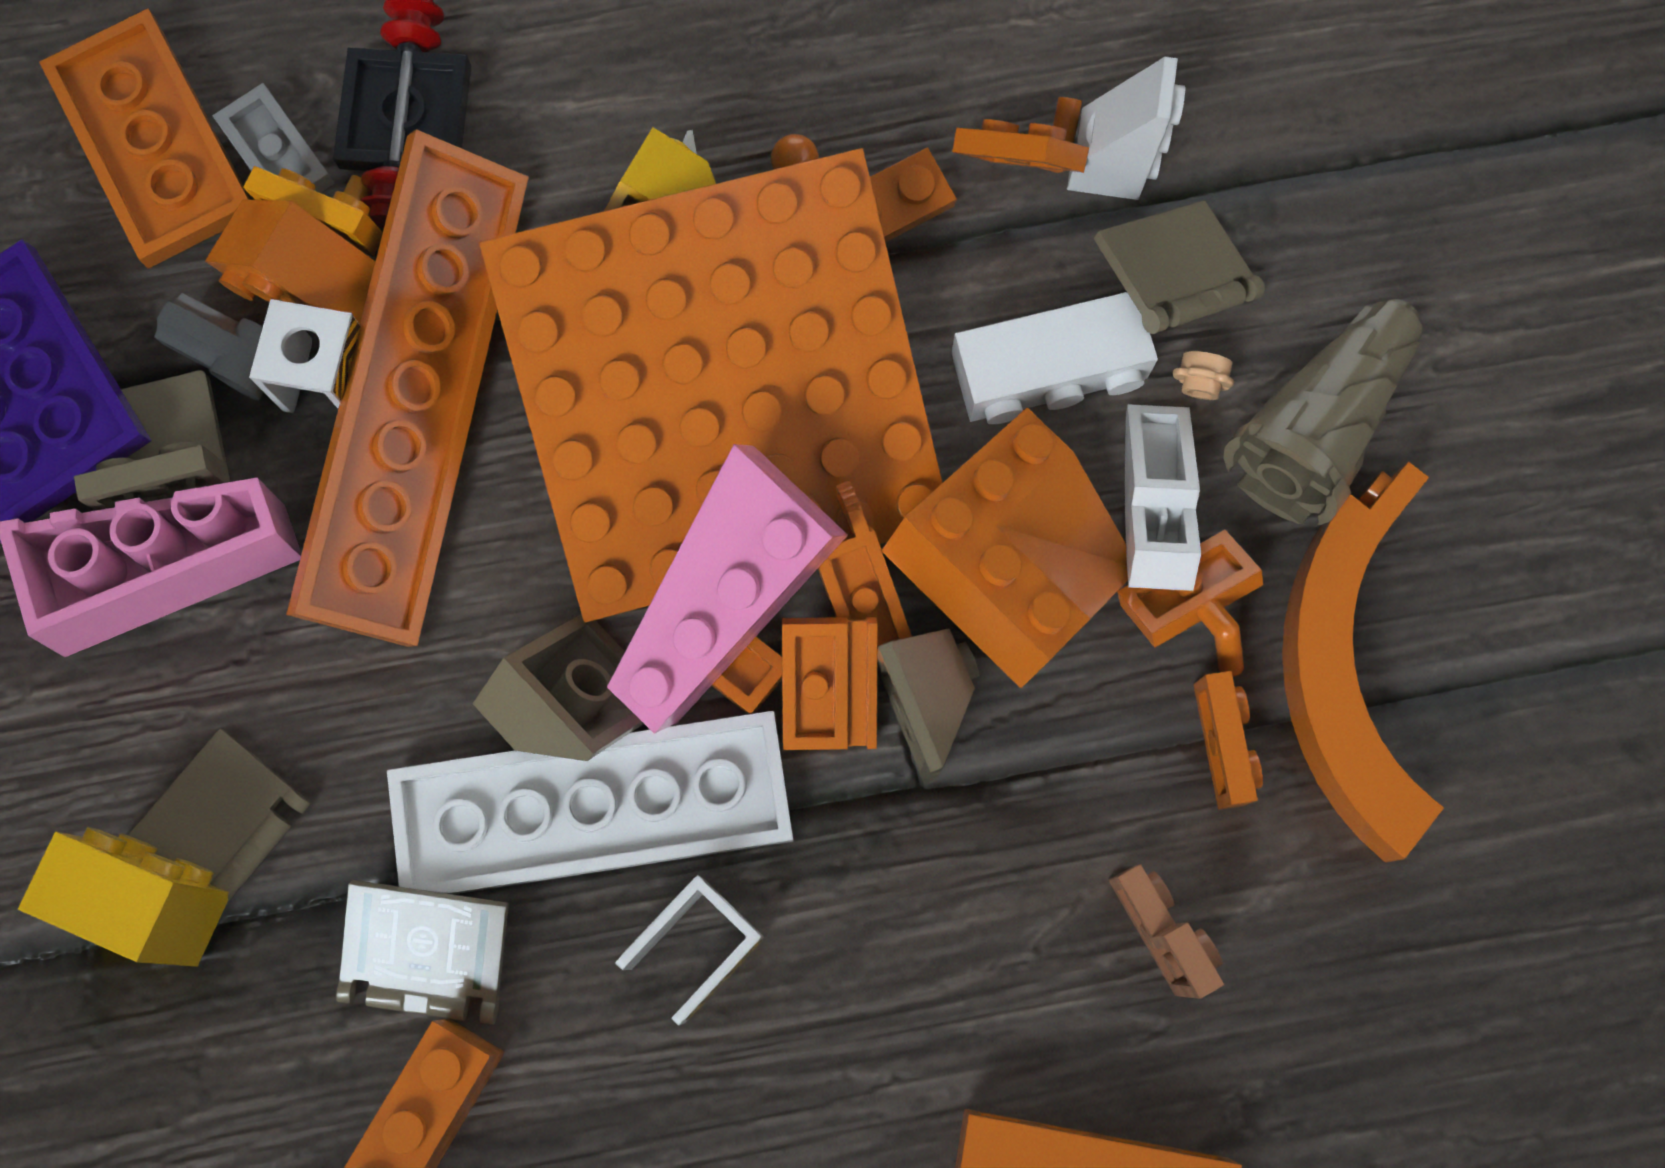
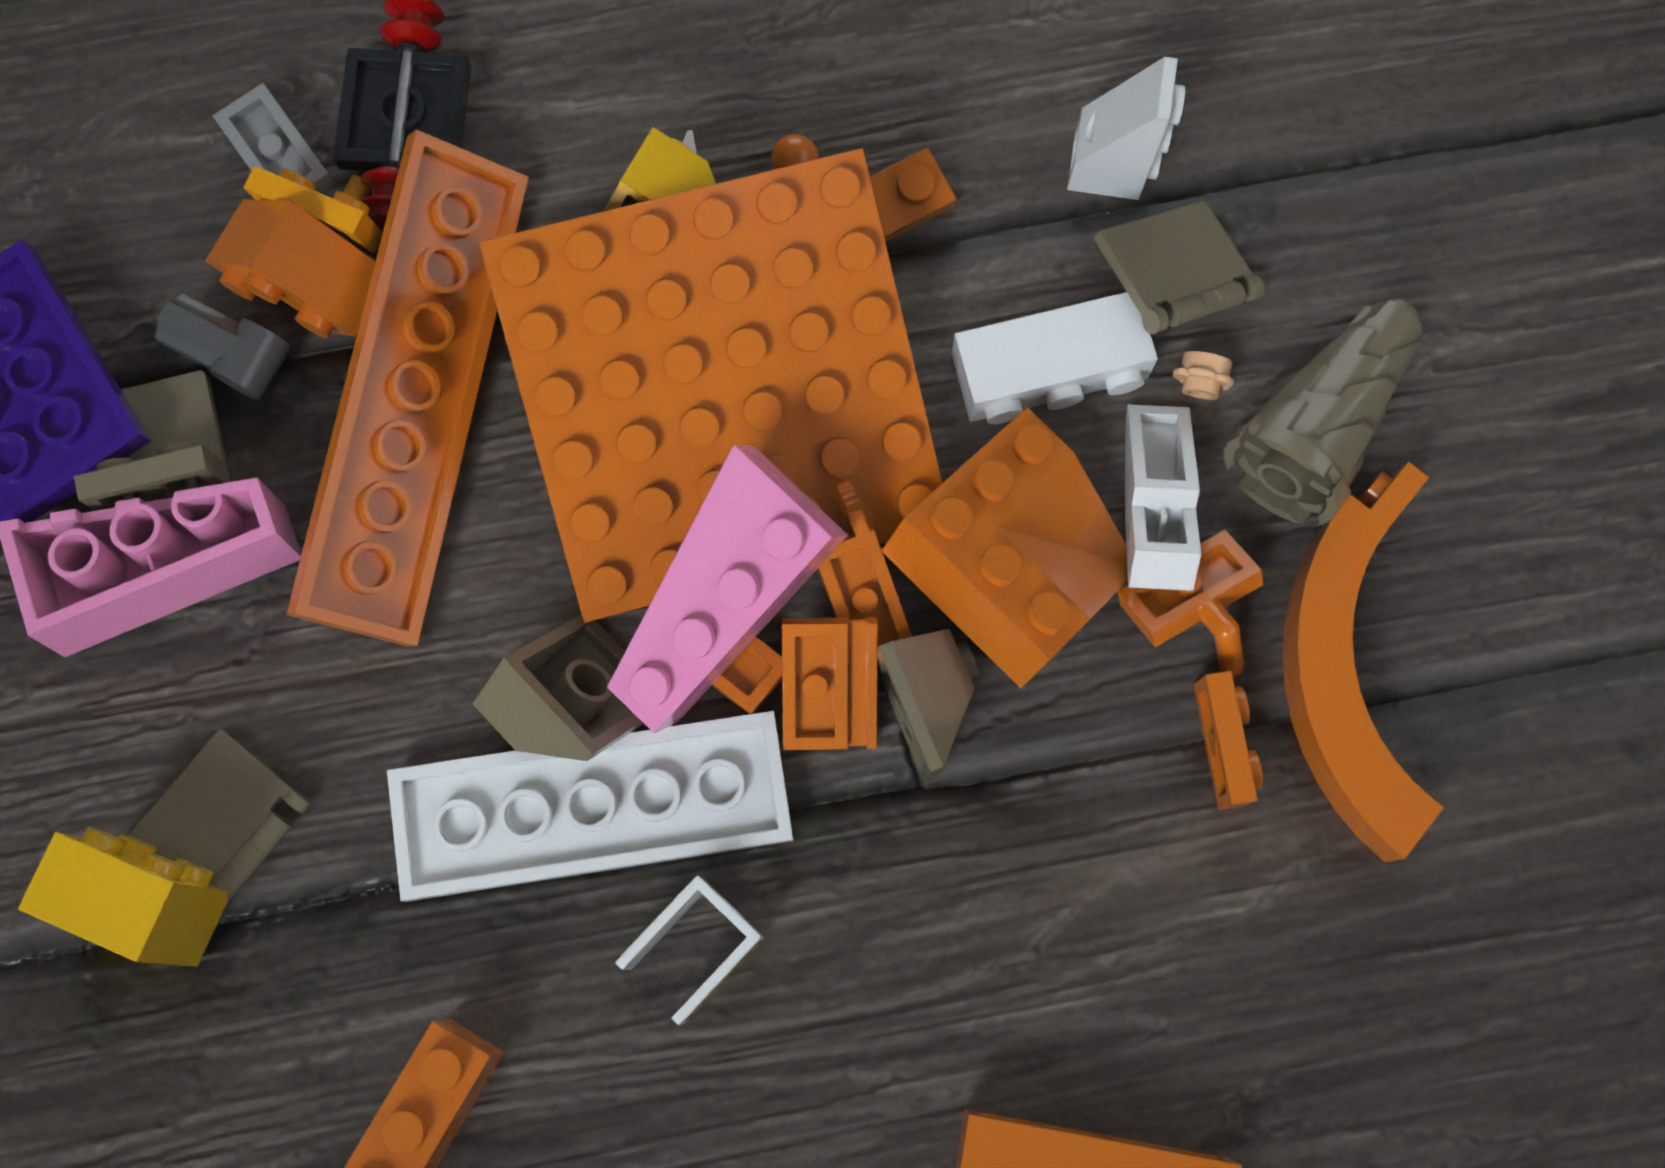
orange plate [39,9,250,269] -> none
white piece [249,299,361,413] -> none
piece [336,880,509,1025] -> none
orange plate [952,97,1089,173] -> none
nougat plate [1108,864,1224,999] -> none

